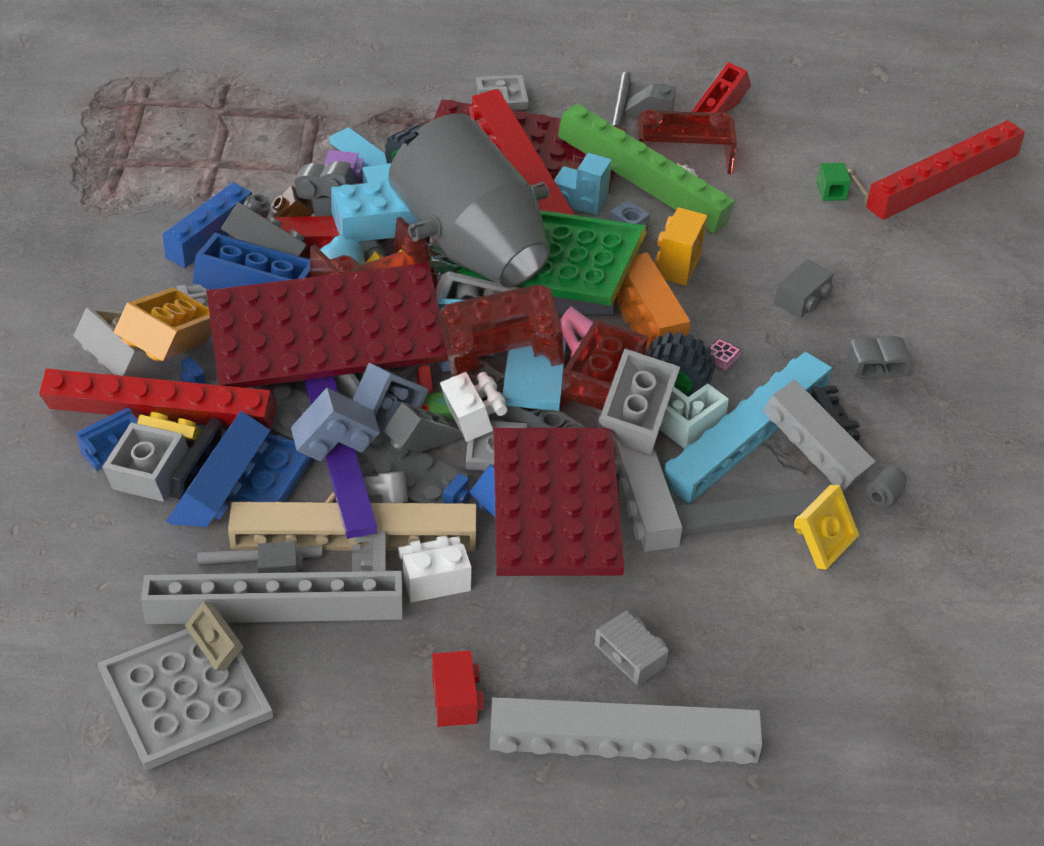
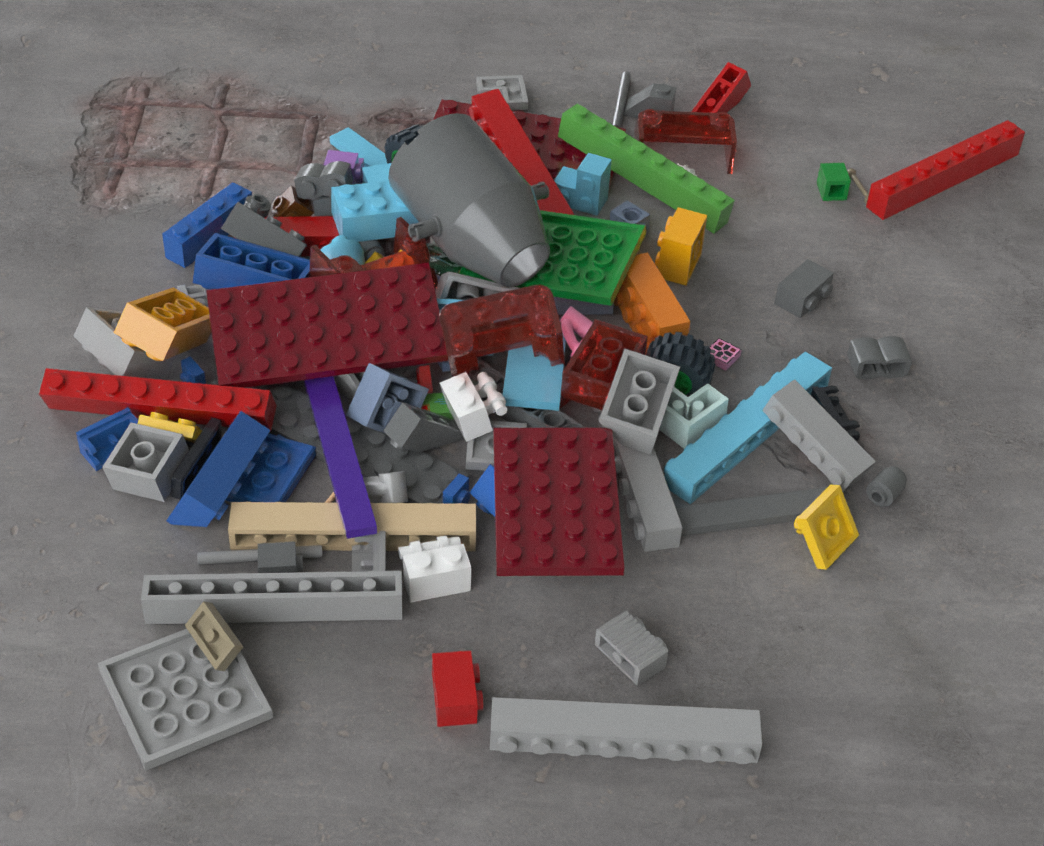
sand blue brick [291,388,380,462] -> none

